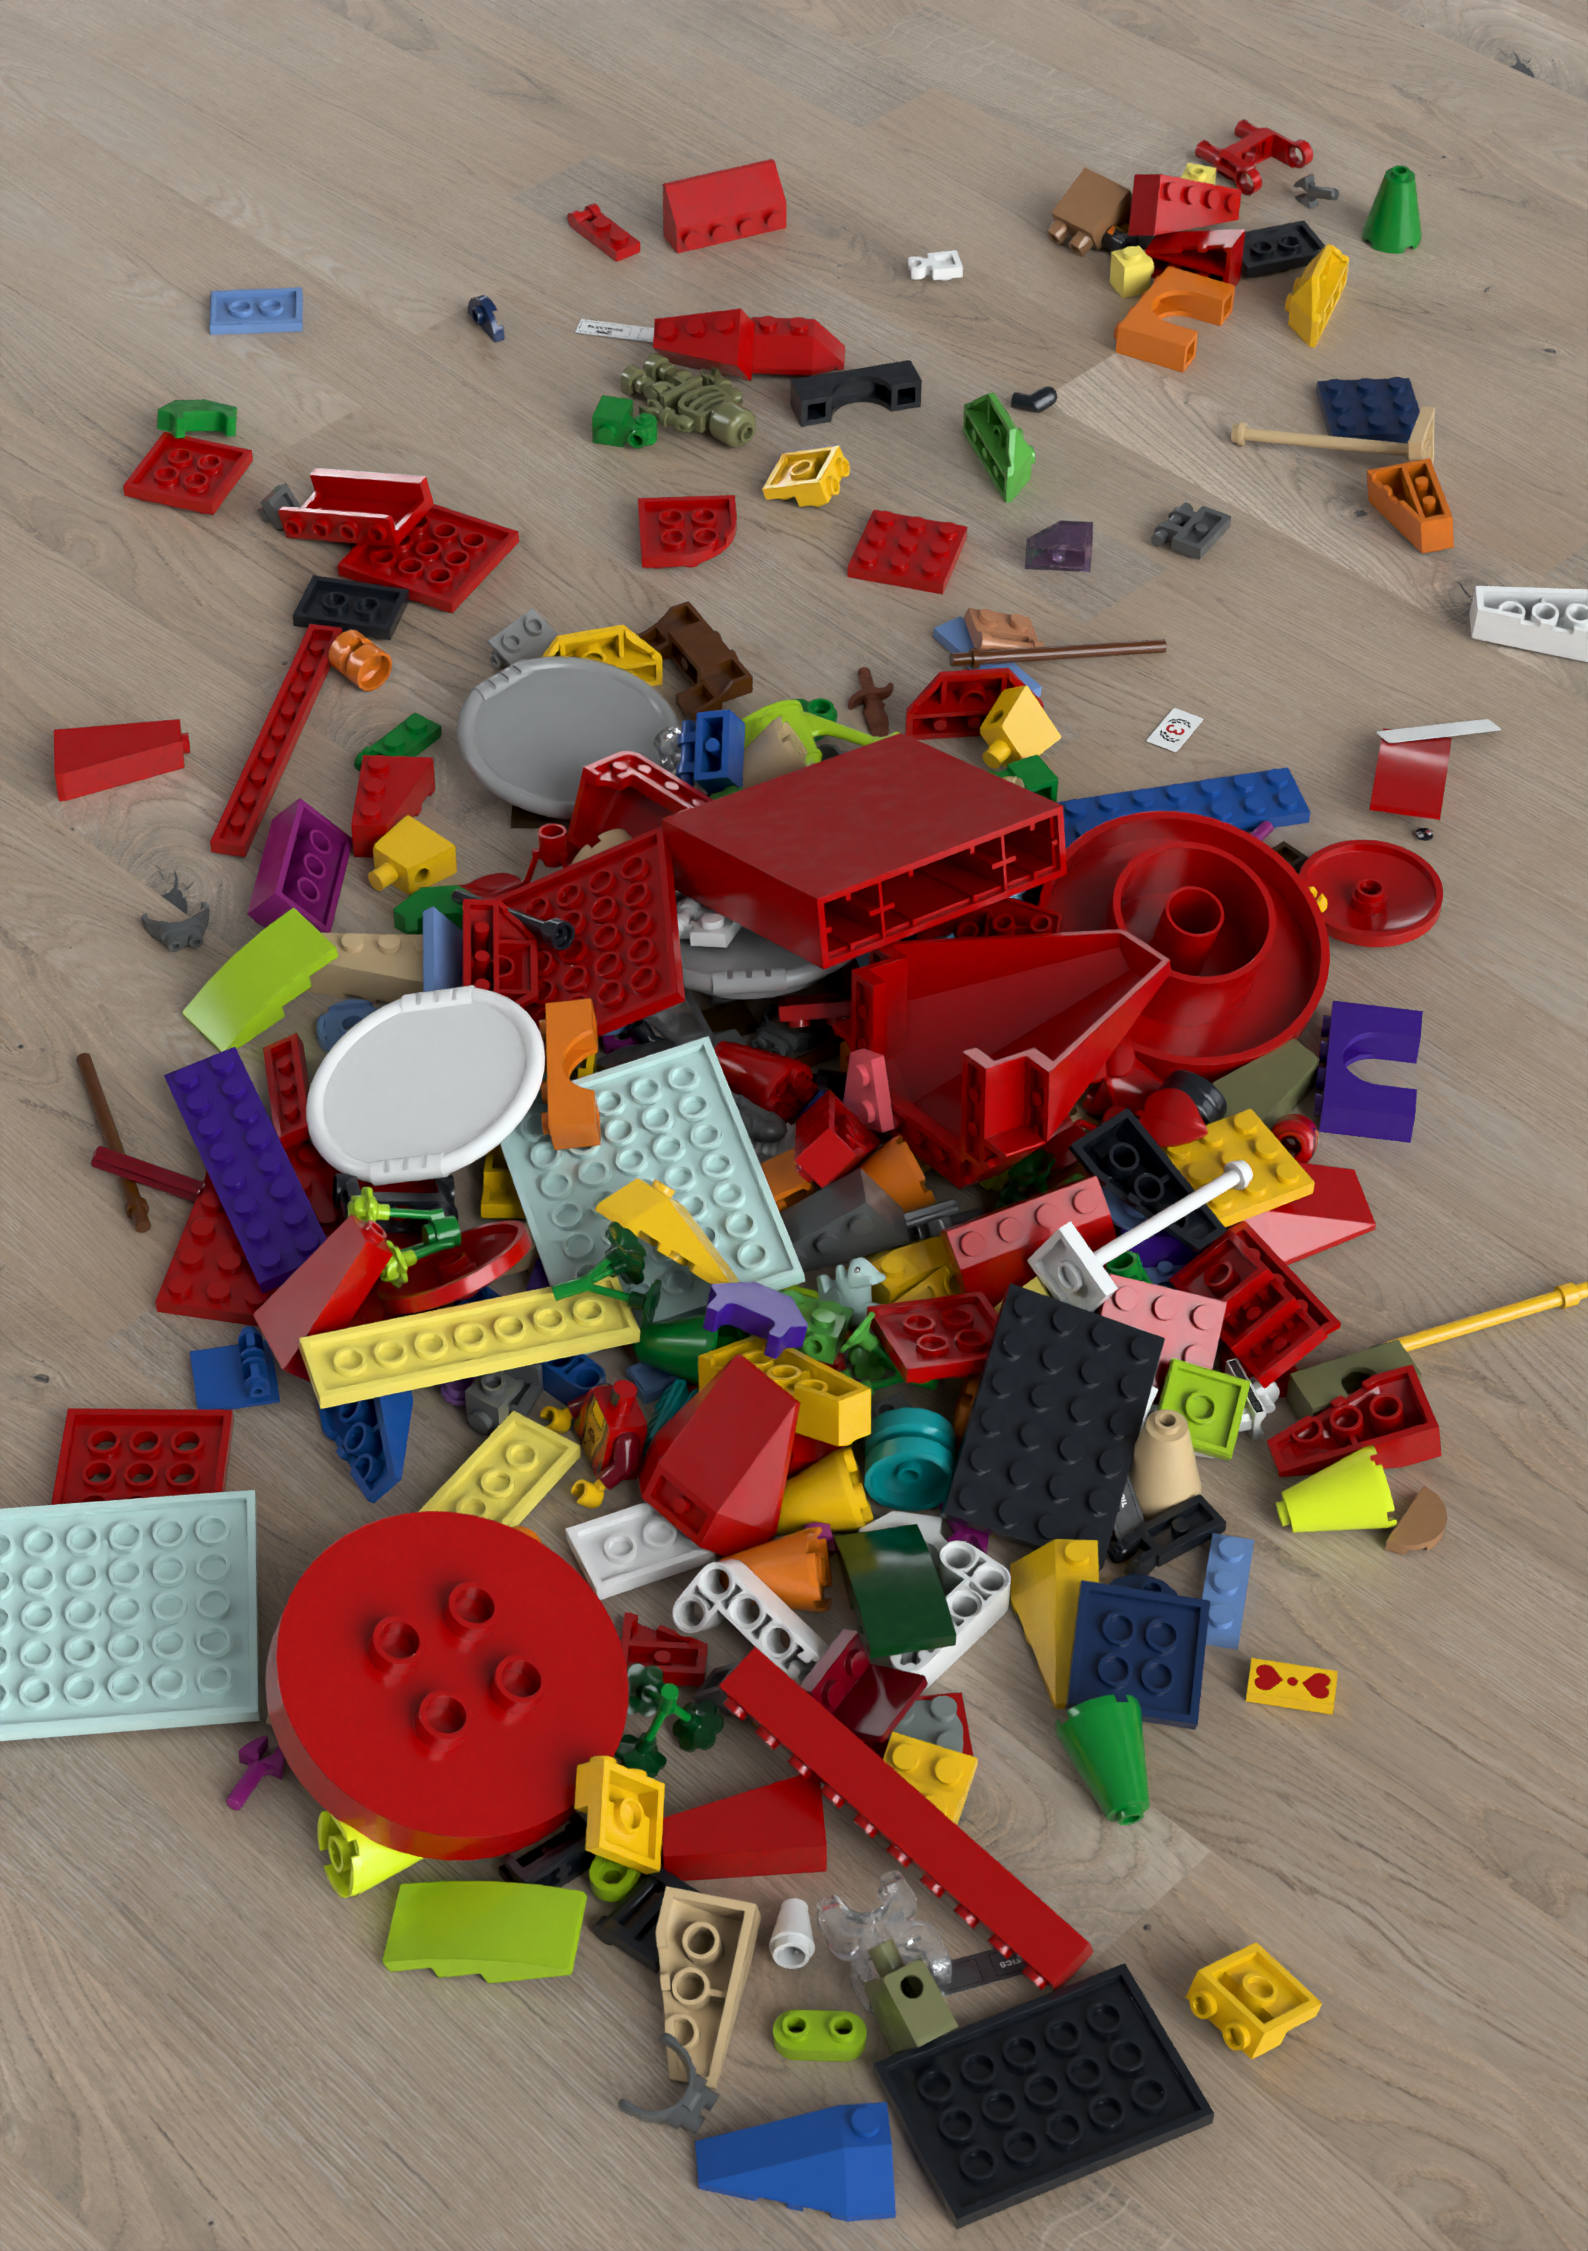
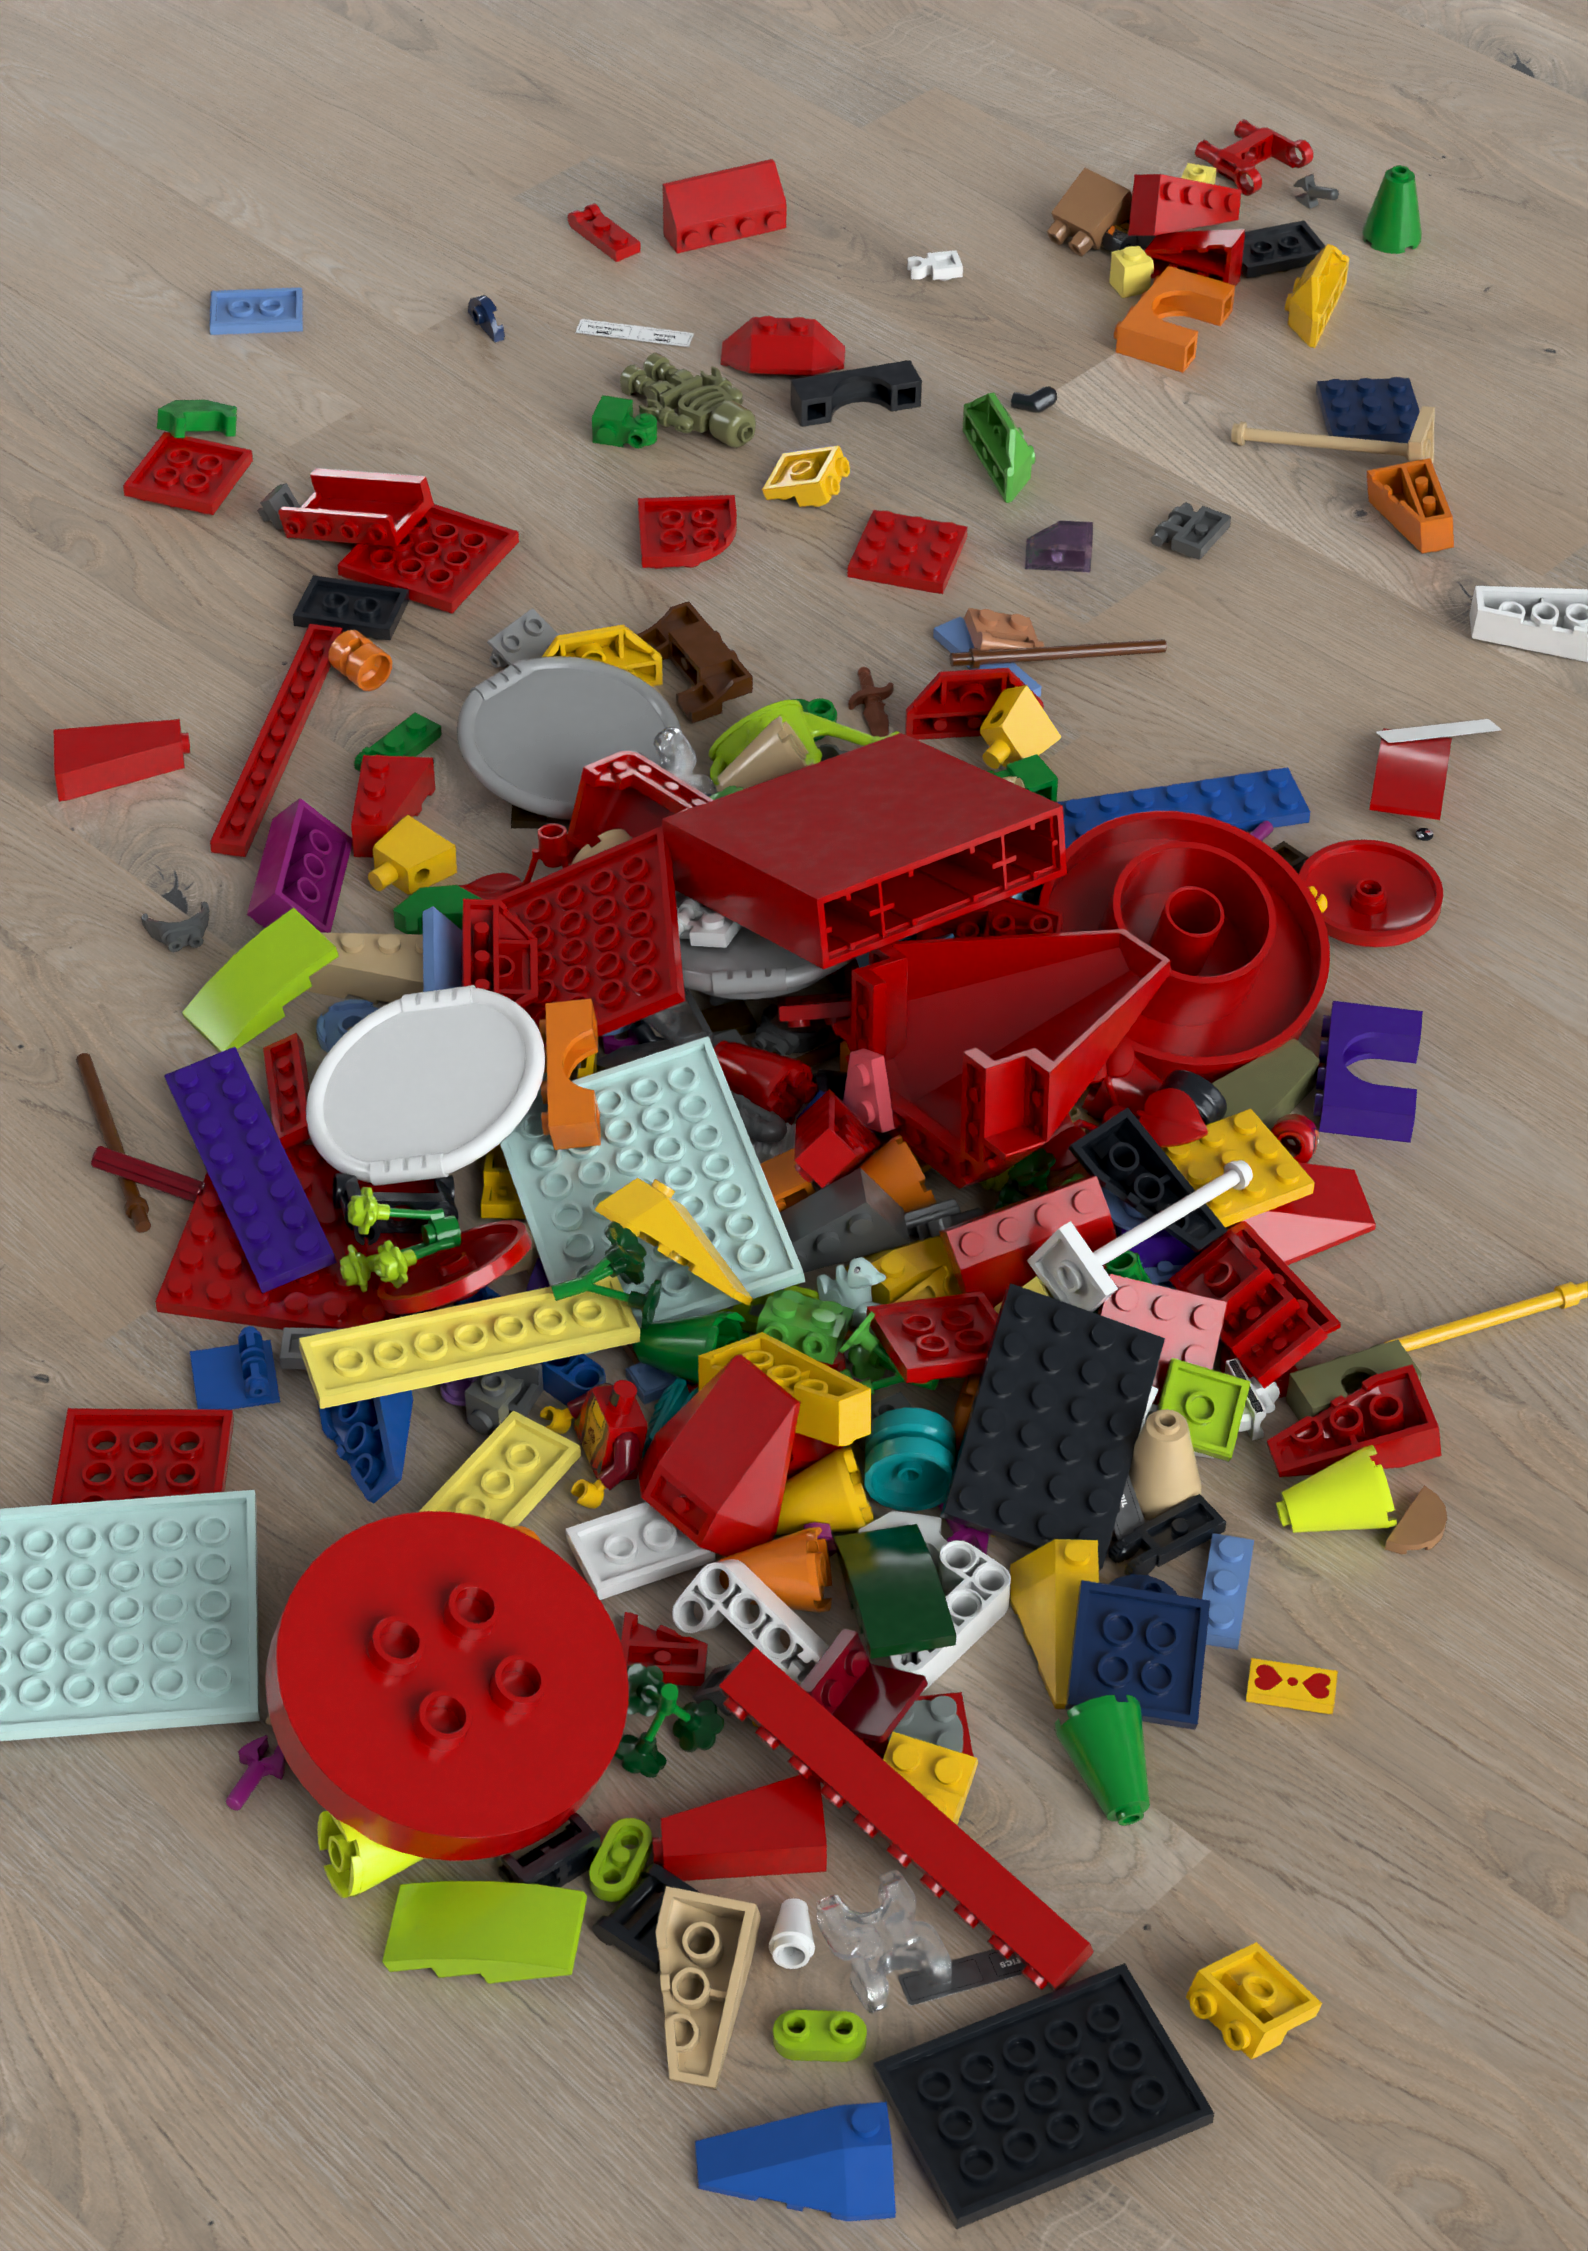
red slope [253,1215,393,1382] -> none
black piece [451,889,575,951] -> none
yellow plate [574,1756,665,1875] -> none
dark grey helmet [618,2033,720,2135] -> none
red wedge [653,308,755,382] -> none
blue brick [676,709,745,794] -> none
piece [703,1282,808,1359] -> none
olive torso [864,1938,958,2053] -> none
white sticker [1147,708,1204,753] -> none

